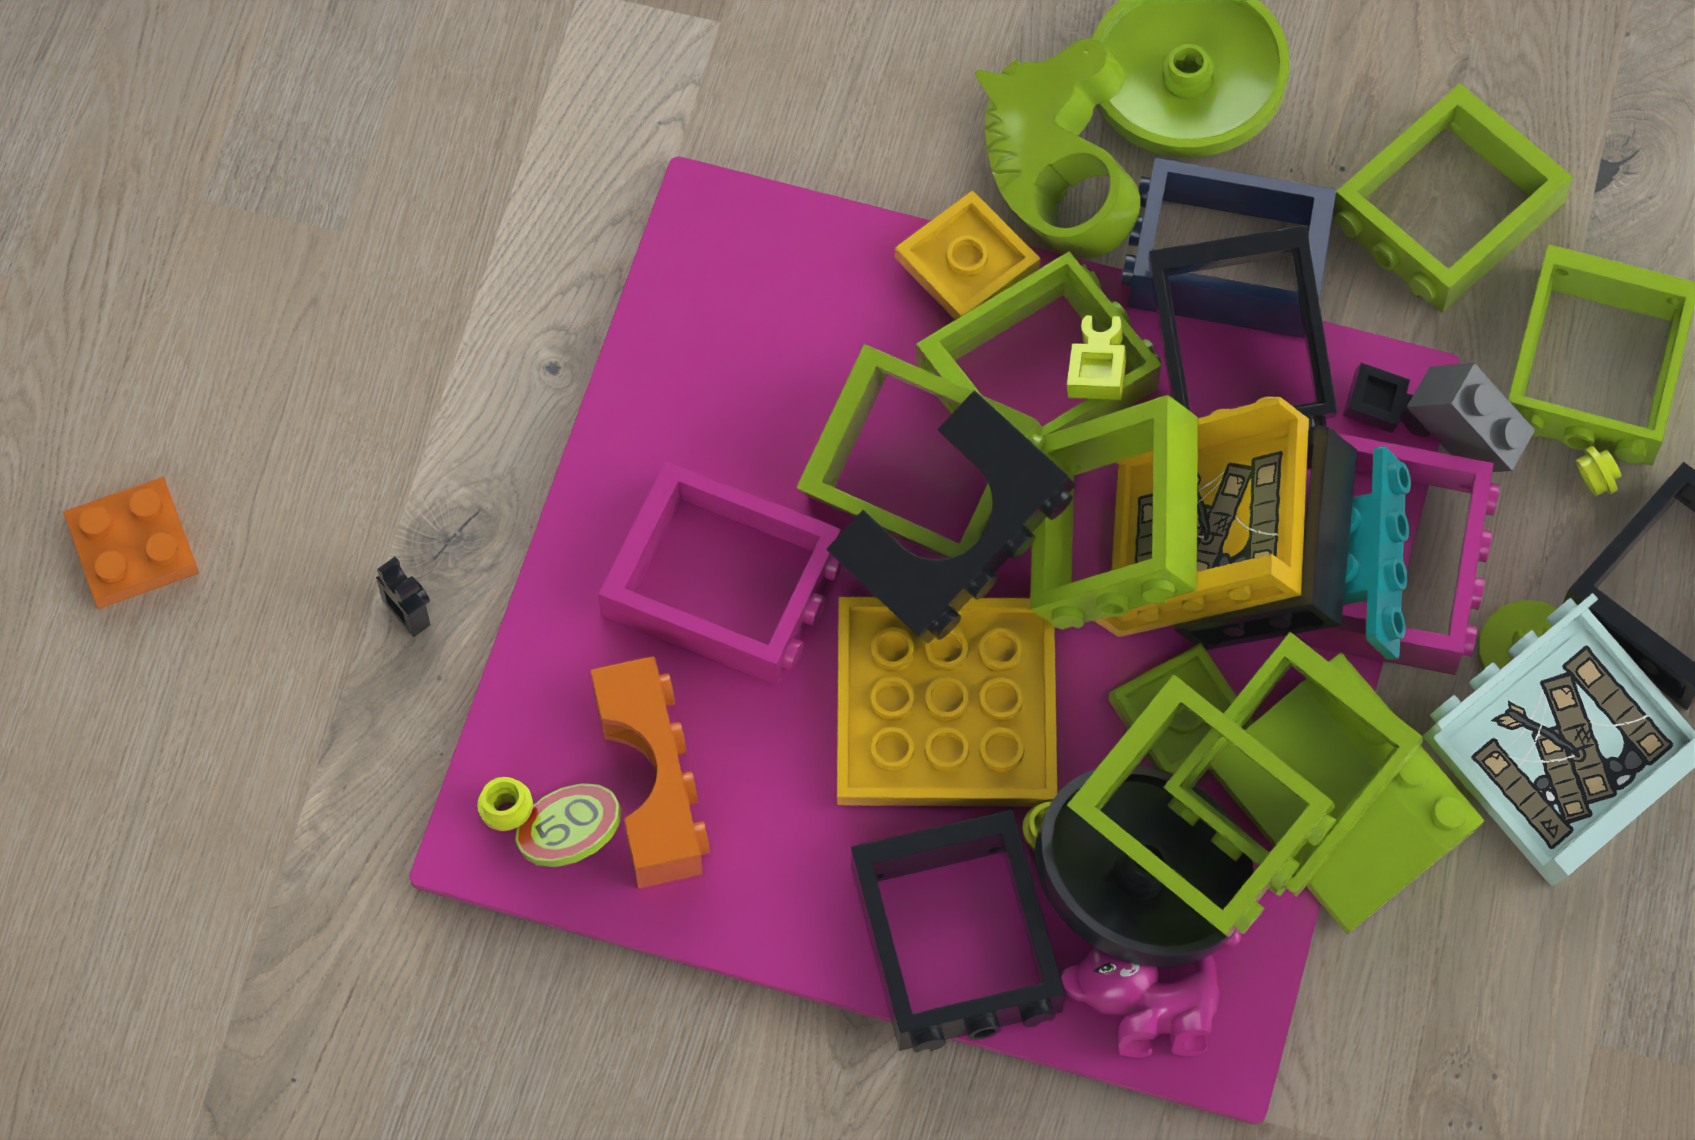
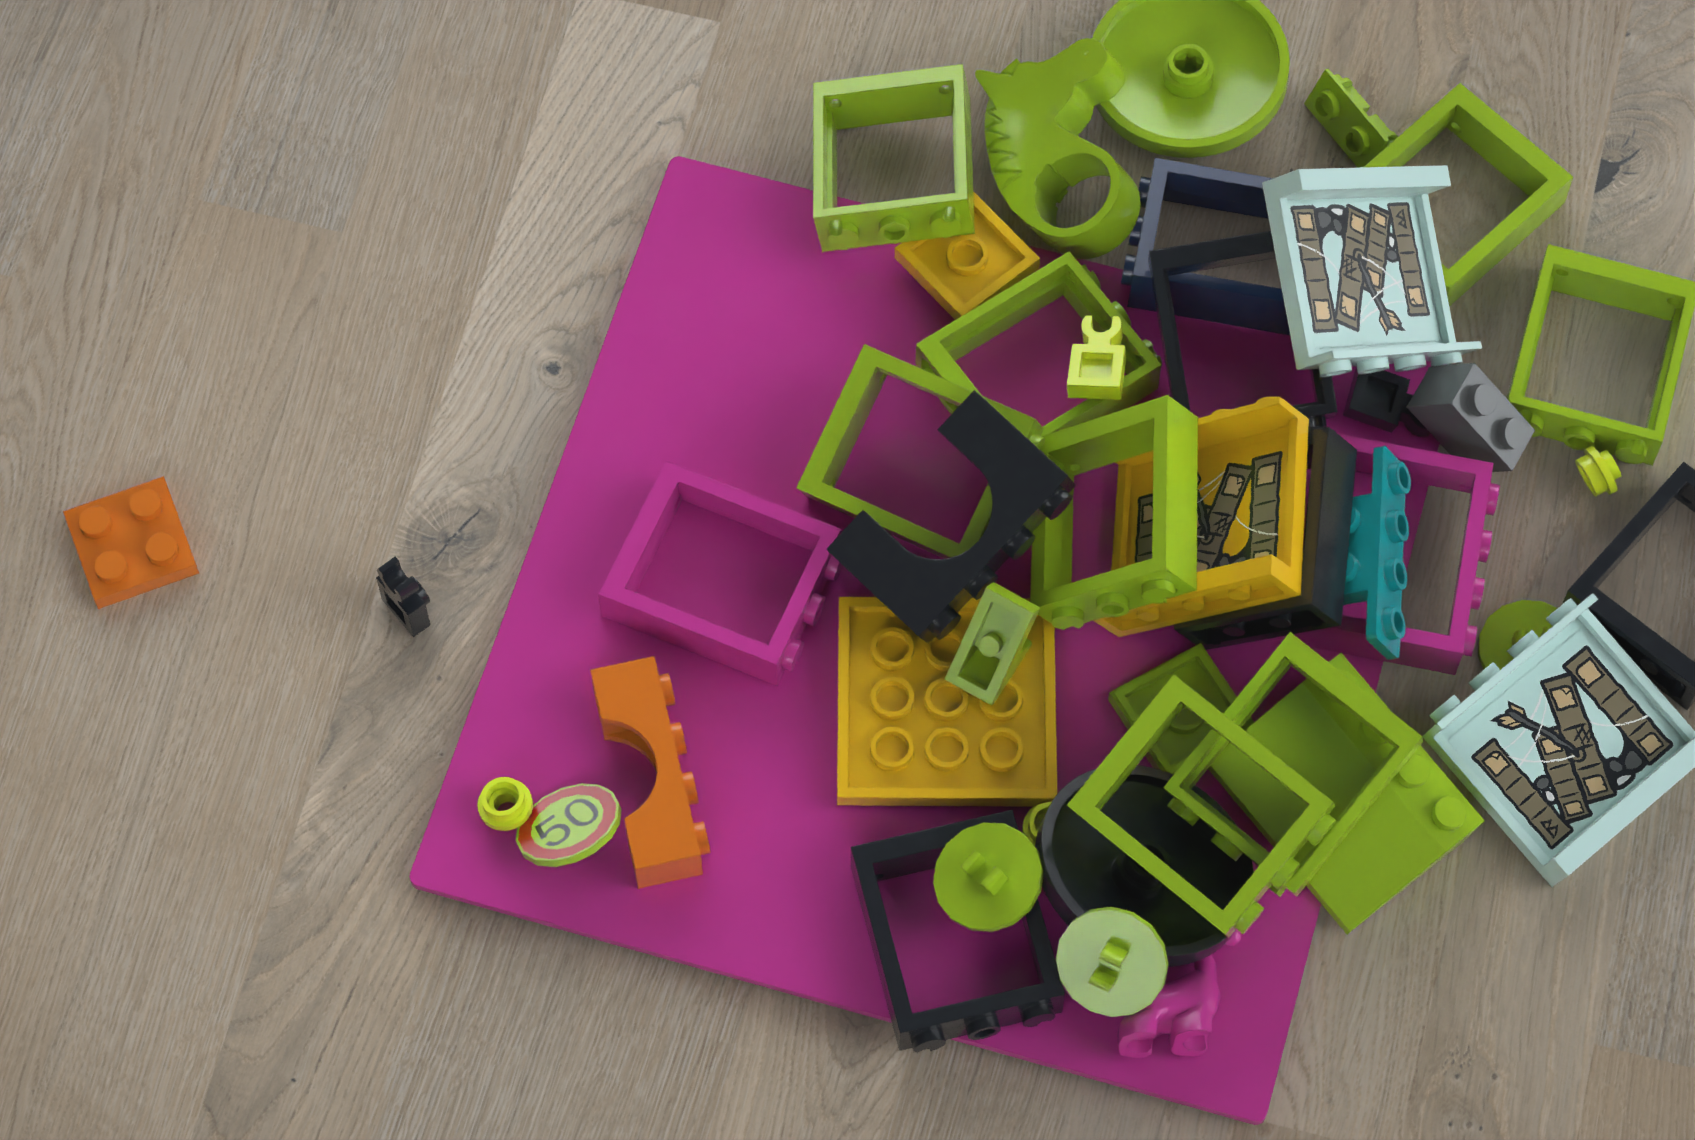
none -> lime window [813,64,975,252]
none -> lime piece [933,822,1044,932]
none -> lime slope [945,582,1040,705]
none -> lime piece [1056,907,1169,1017]
none -> light aqua panel [1262,165,1482,377]
none -> lime hinge [1304,69,1398,168]

